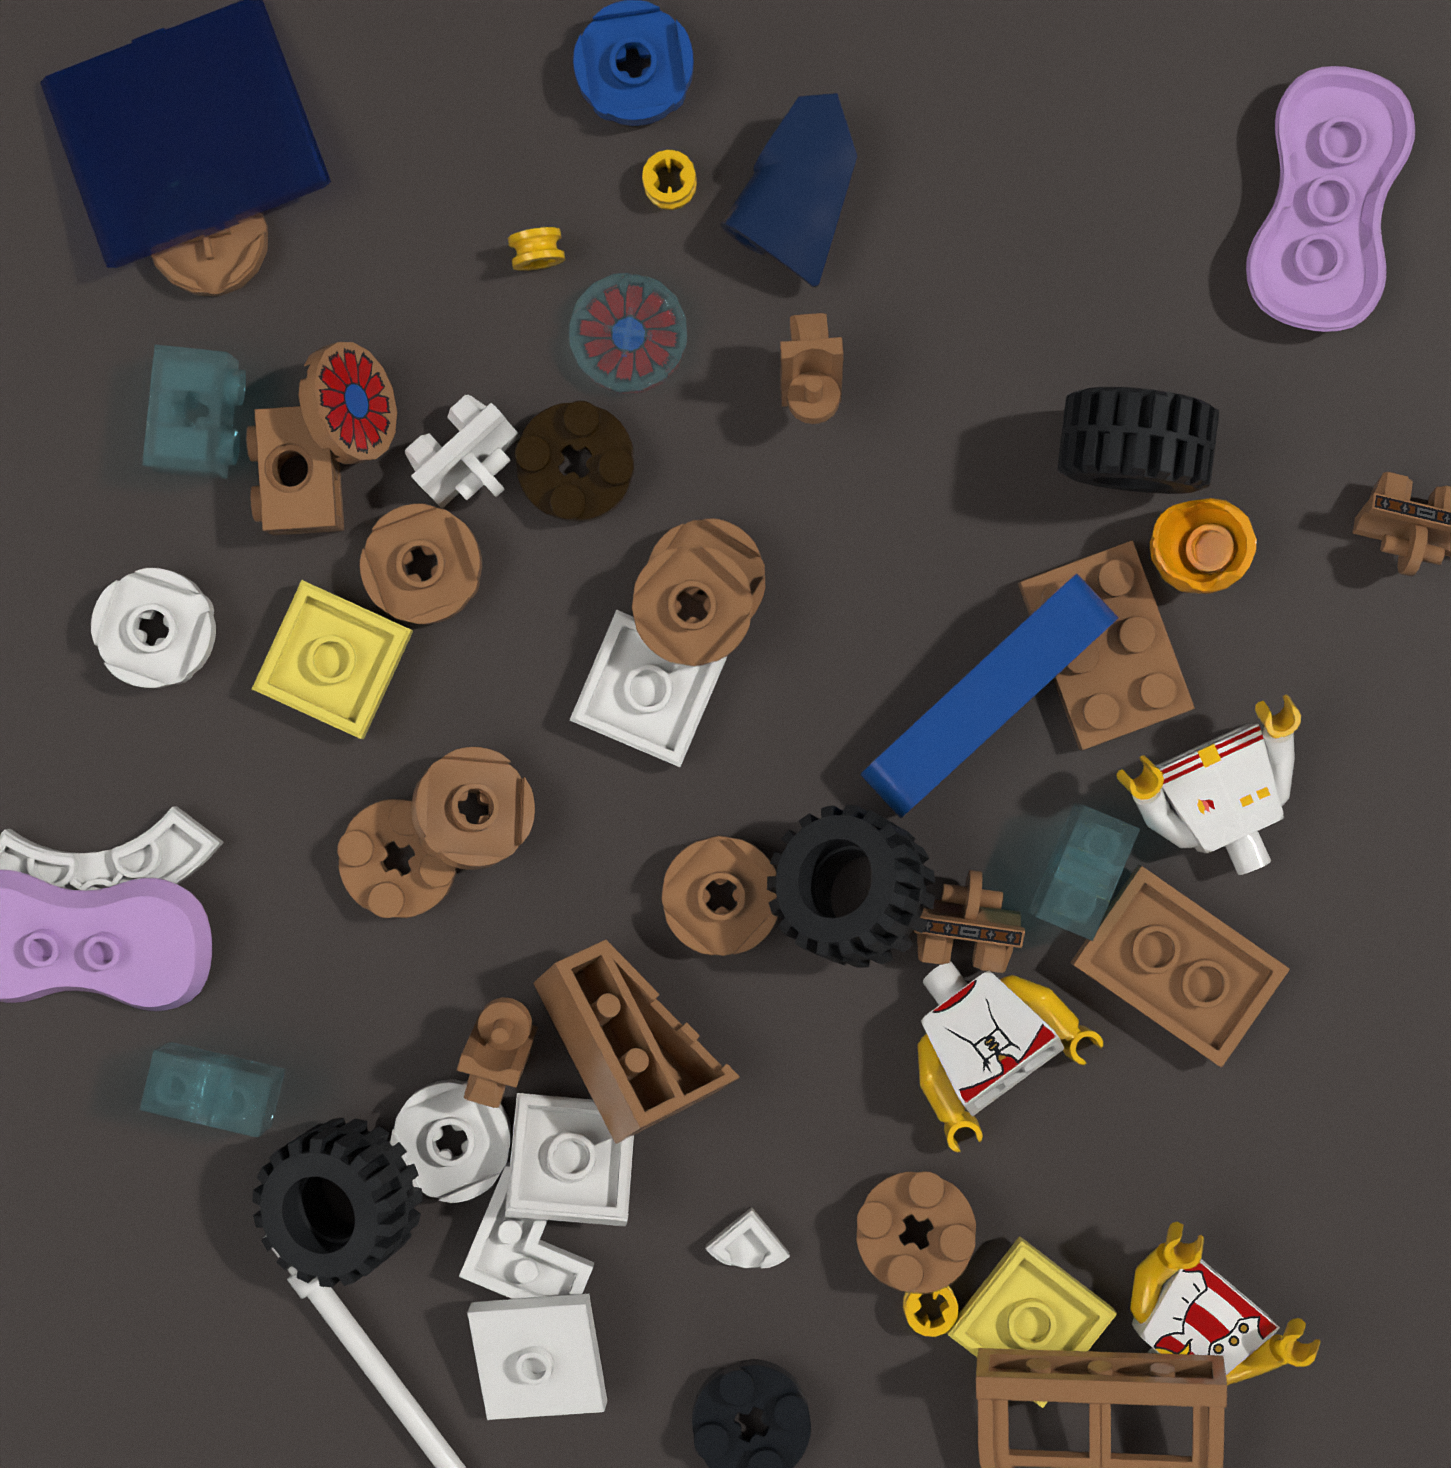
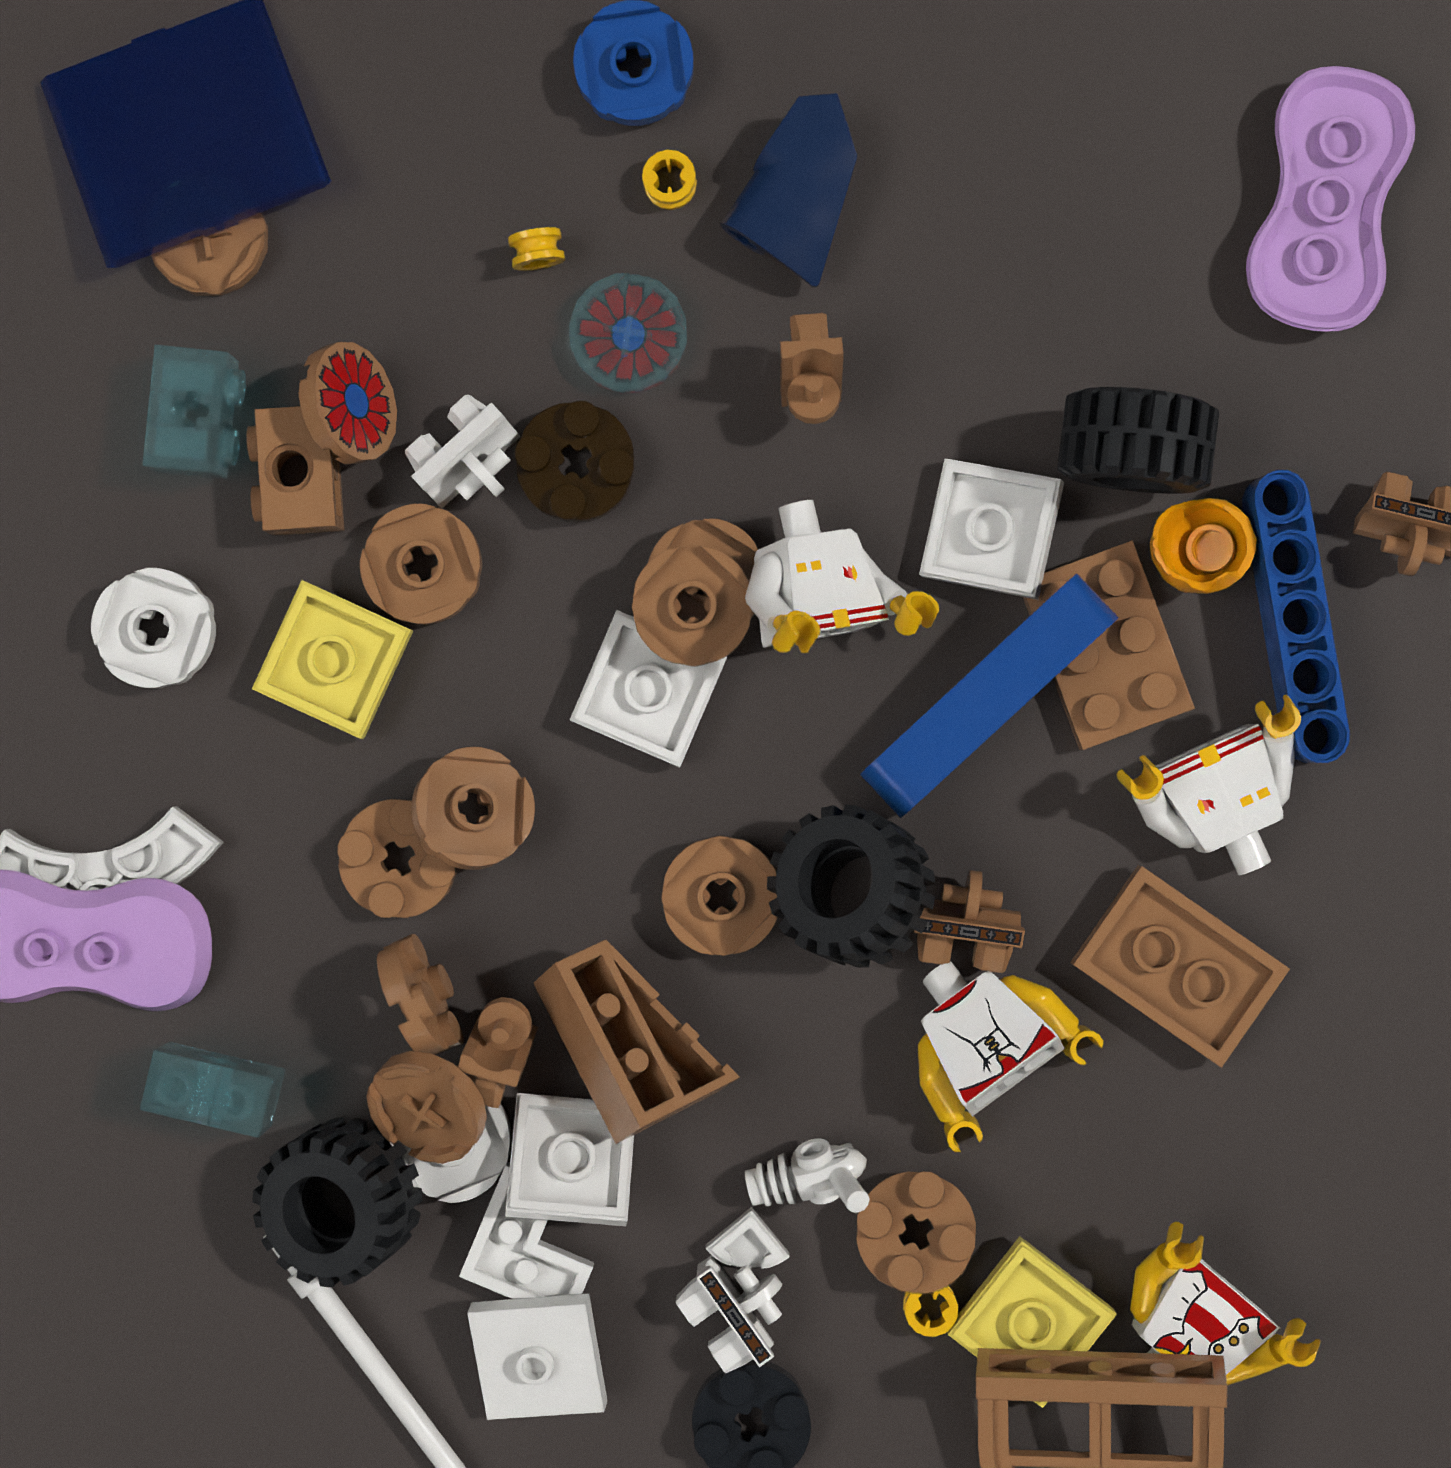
clear light blue brick [1028,803,1140,941] -> none
none -> medium nougat tile [366,1051,487,1164]
none -> medium nougat plate [377,934,464,1055]
none -> white hips [676,1255,782,1373]
none -> white torso [745,500,939,653]
none -> white piece [745,1139,869,1213]
none -> white plate [919,458,1064,600]
none -> blue beam [1242,470,1350,763]

